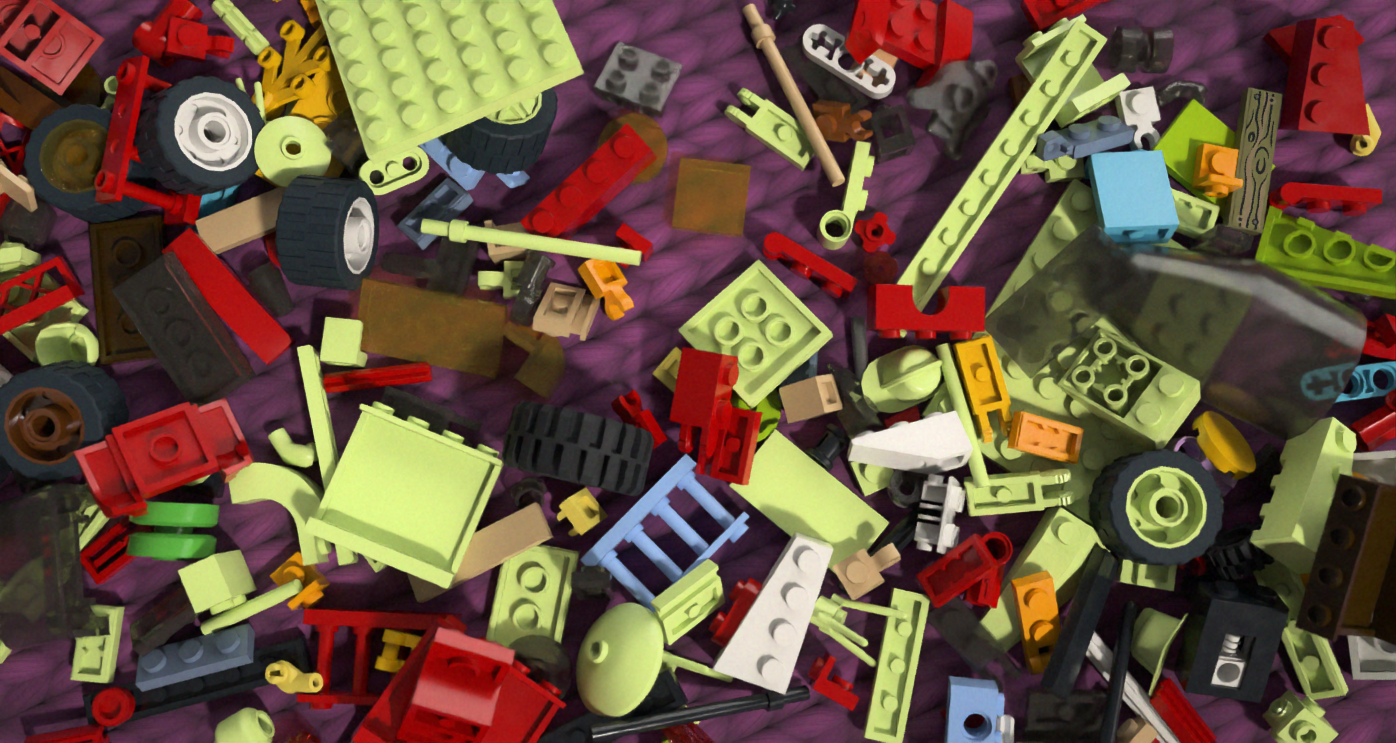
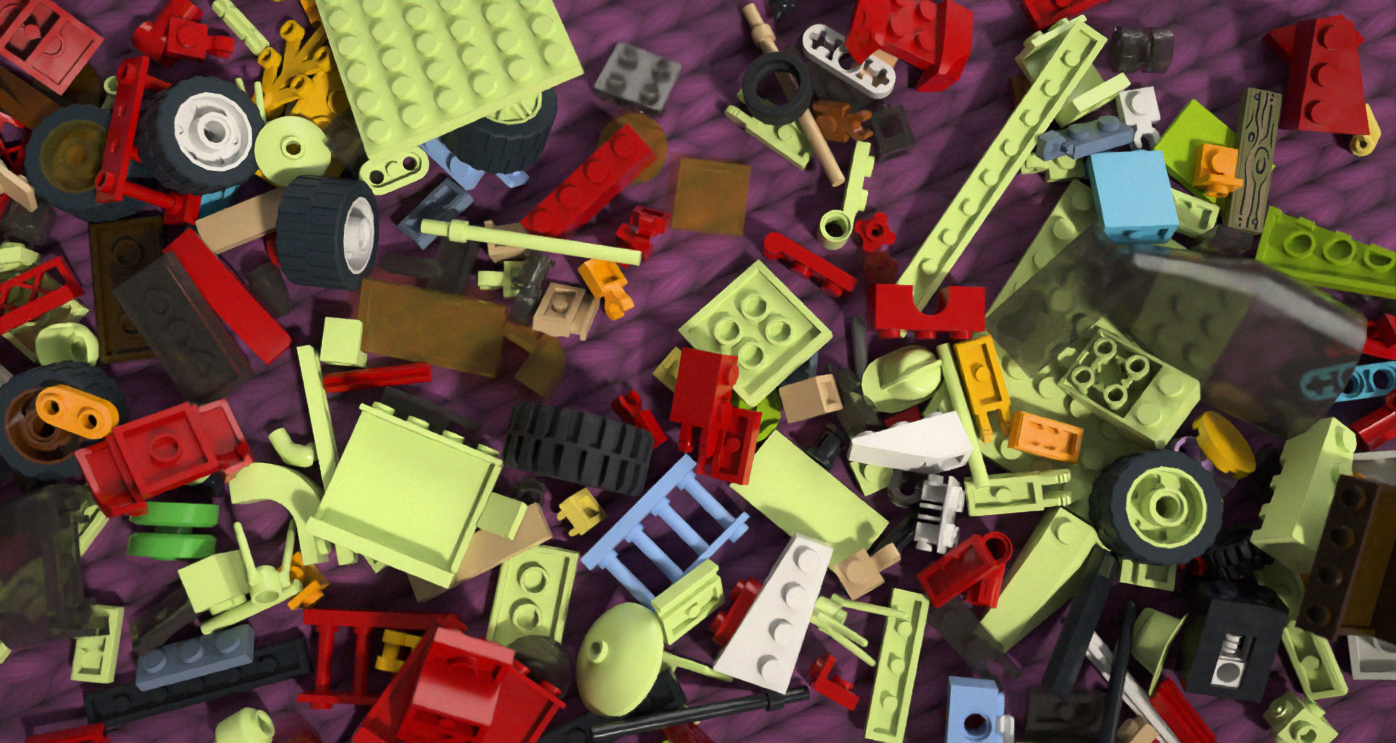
red tile [76,515,154,585] -> none
red tile [92,686,135,727] -> none
light yellow arm [265,660,323,694] -> none
clear smoke plate [571,566,615,600] -> none
clear smoke tile [907,60,998,160] -> none
light orange plate [1011,570,1061,676] -> none
clear smoke arm [1154,79,1208,107] -> none
red plate [1266,182,1382,216] -> none
none -> light orange plate [36,385,119,439]
none -> yellowish green plant [234,519,297,606]
none -> yellowish green tile [476,492,528,541]
none -> red plate [629,205,672,245]
none -> black tyre [741,51,813,126]

